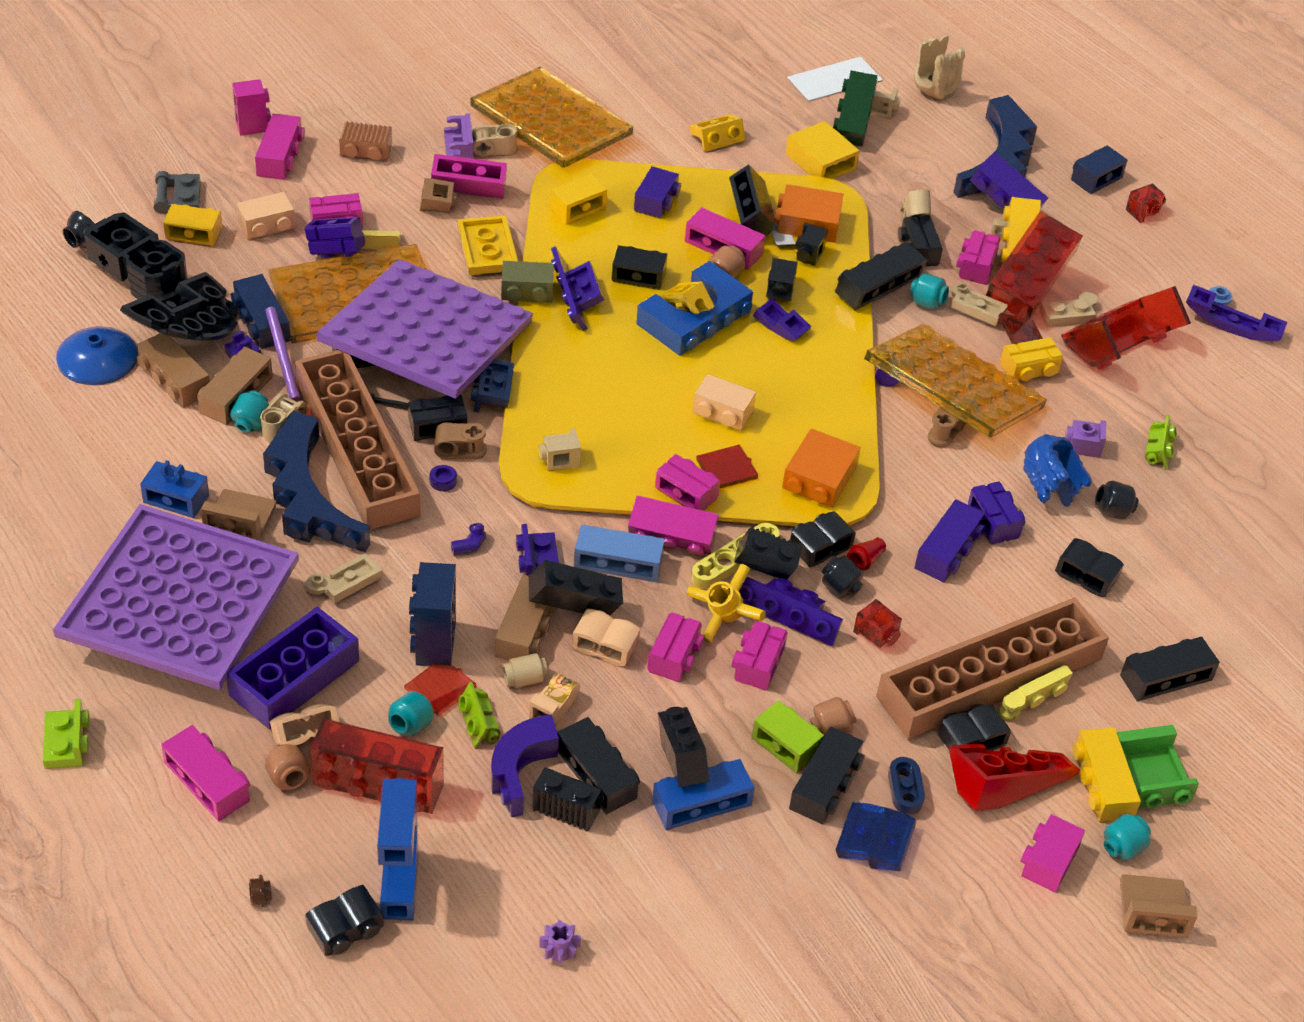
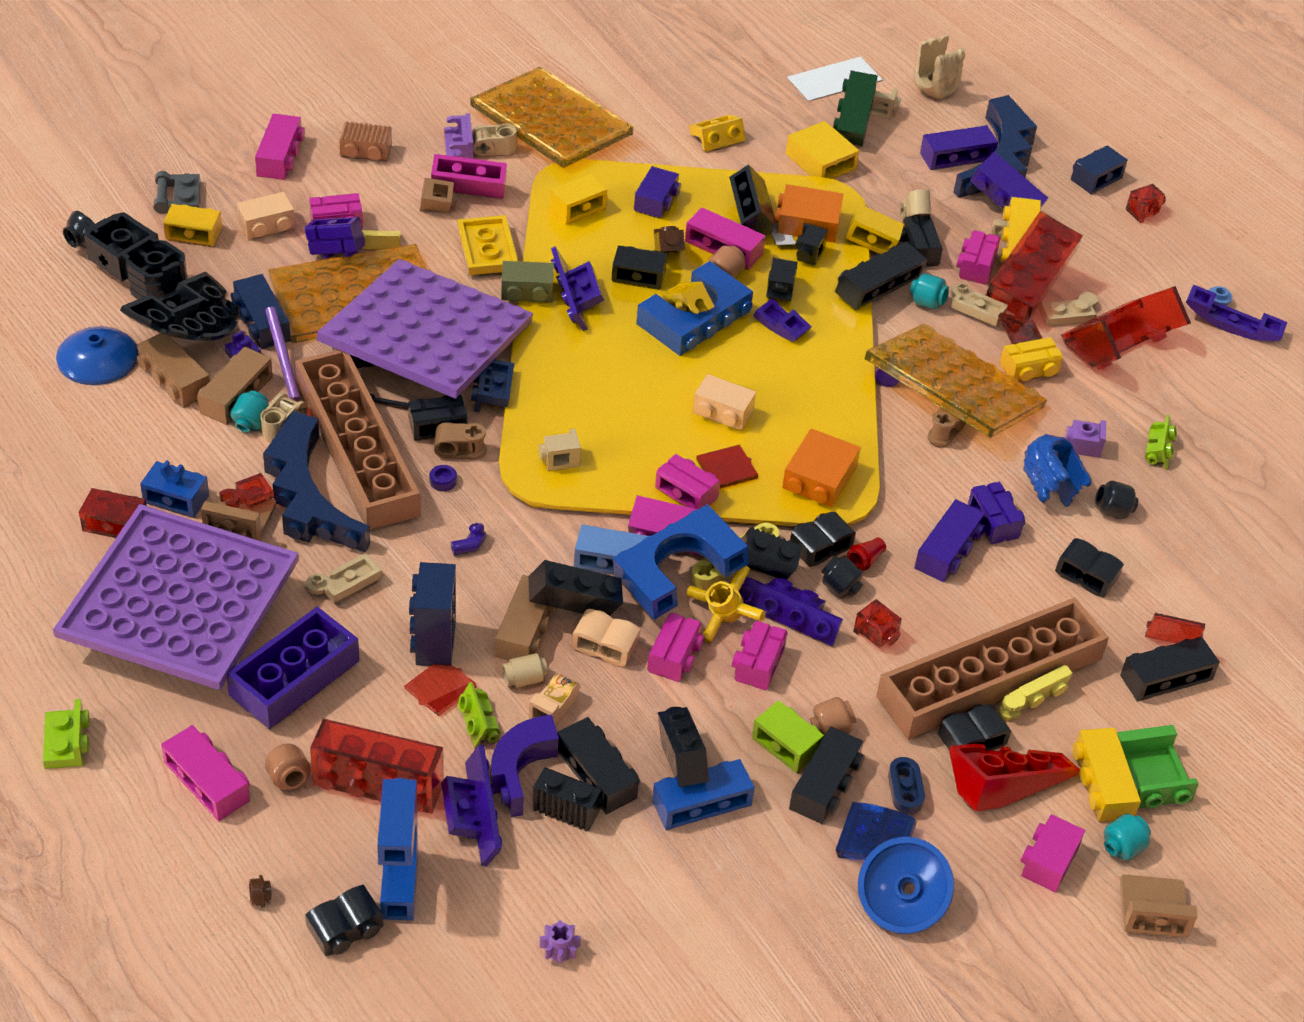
dark pink brick [232,79,271,136] -> none
light nougat brick [270,704,341,745] -> none
teal head [388,691,433,736] -> none
dark purple bracket [516,524,559,576] -> none
none -> clear red brick [79,488,147,538]
none -> clear red plate [219,473,274,508]
none -> dark purple bracket [441,745,502,866]
none -> blue arch [613,504,749,619]
none -> reddish brown brick [654,226,685,254]
none -> yellow brick [845,204,904,254]
none -> blue dish [858,837,955,934]
none -> dark purple brick [920,125,998,170]
none -> clear red piece [1145,613,1205,644]

